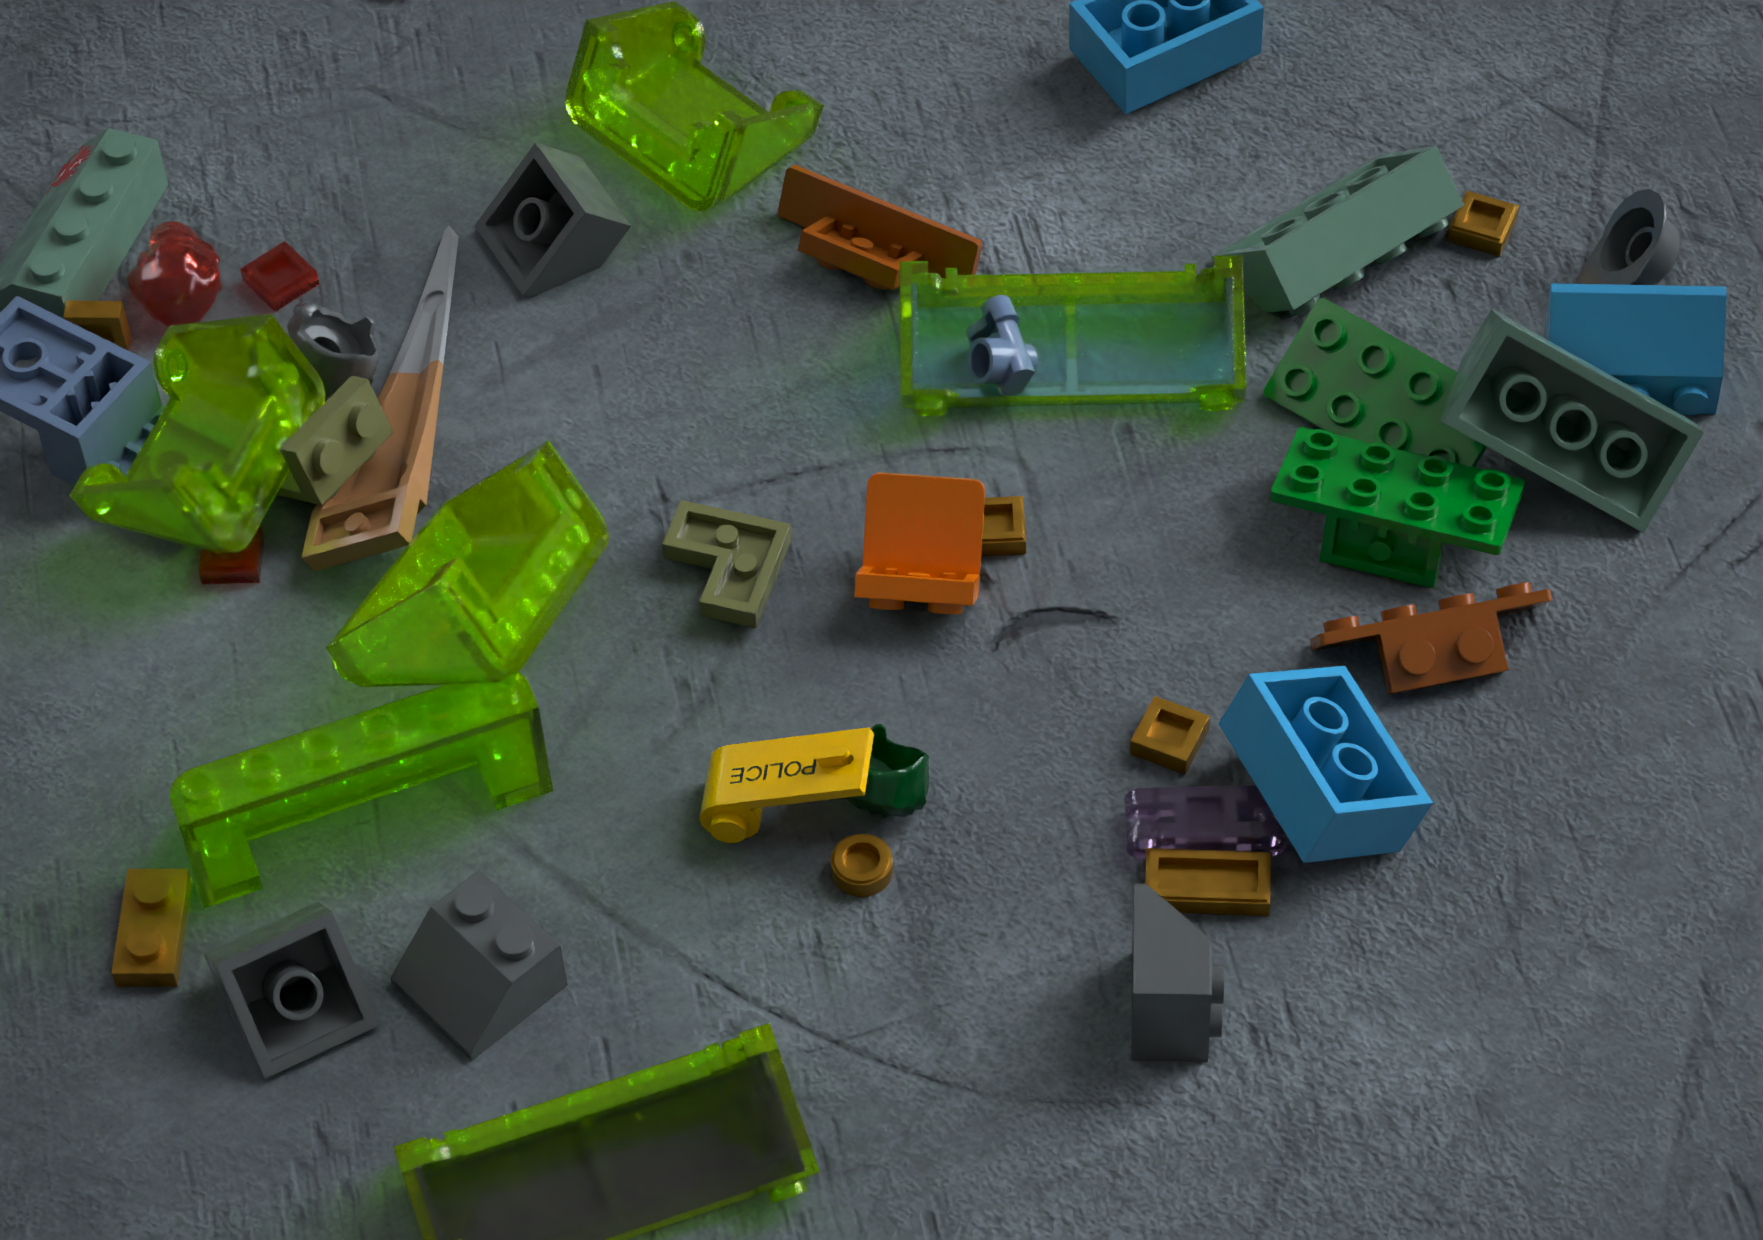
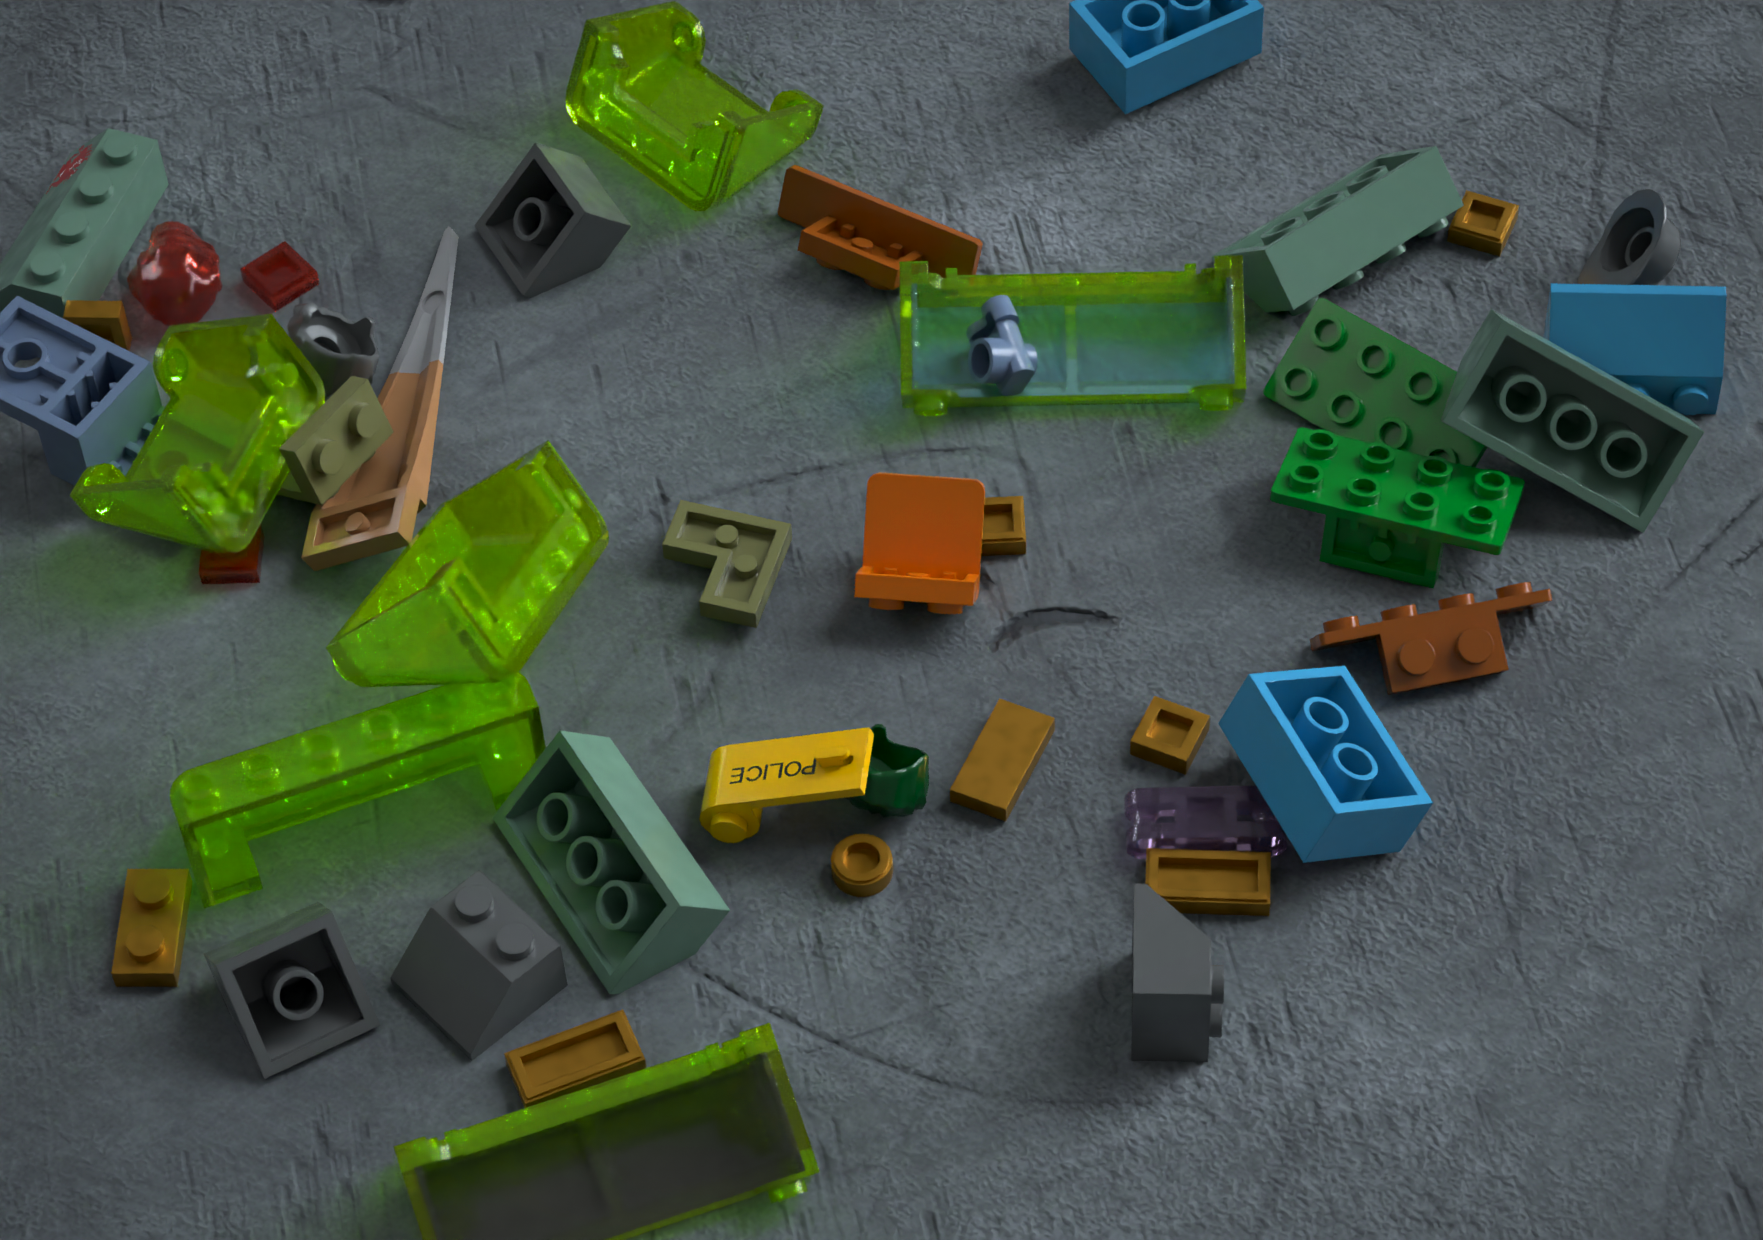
none -> sand green slope [492,730,730,994]
none -> pearl gold tile [504,1009,647,1115]
none -> pearl gold tile [950,698,1055,822]

